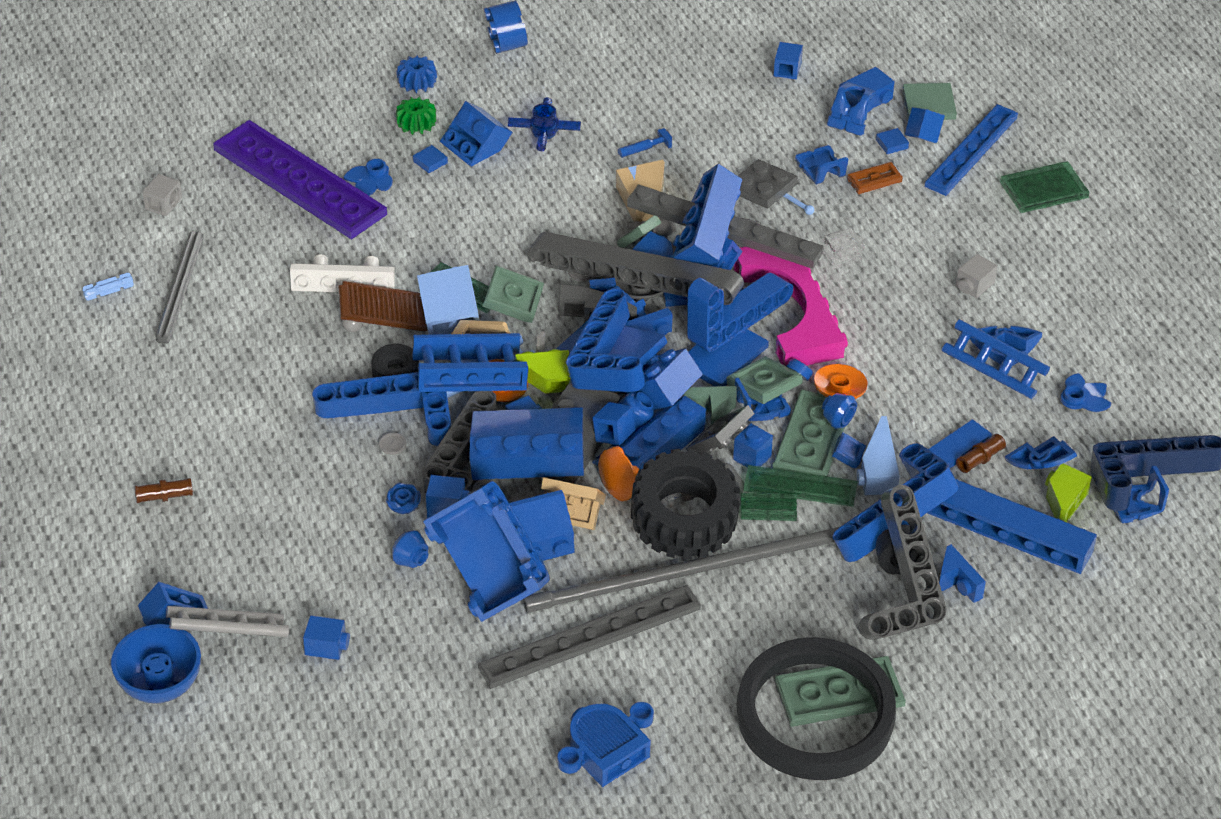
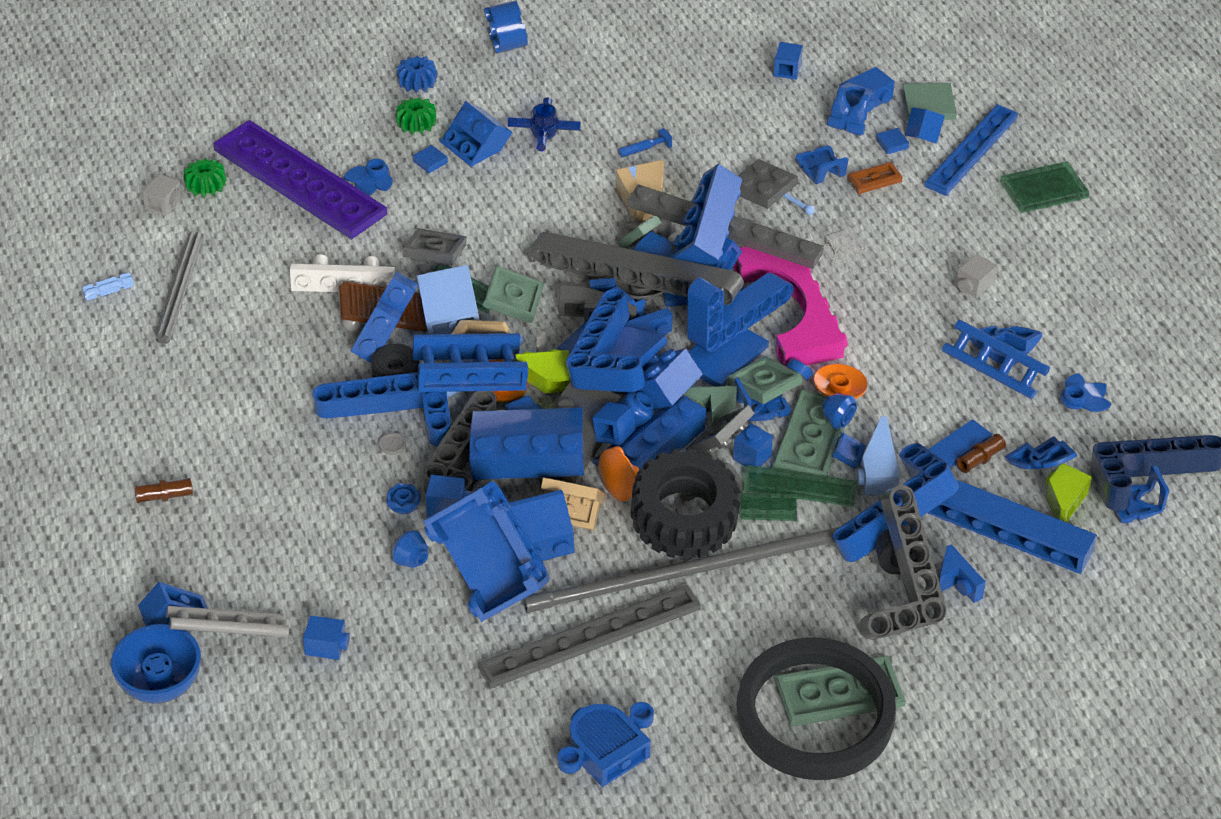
none -> green gear [183,158,227,198]
none -> blue arch [351,271,418,363]
none -> dark grey plate [403,228,467,266]

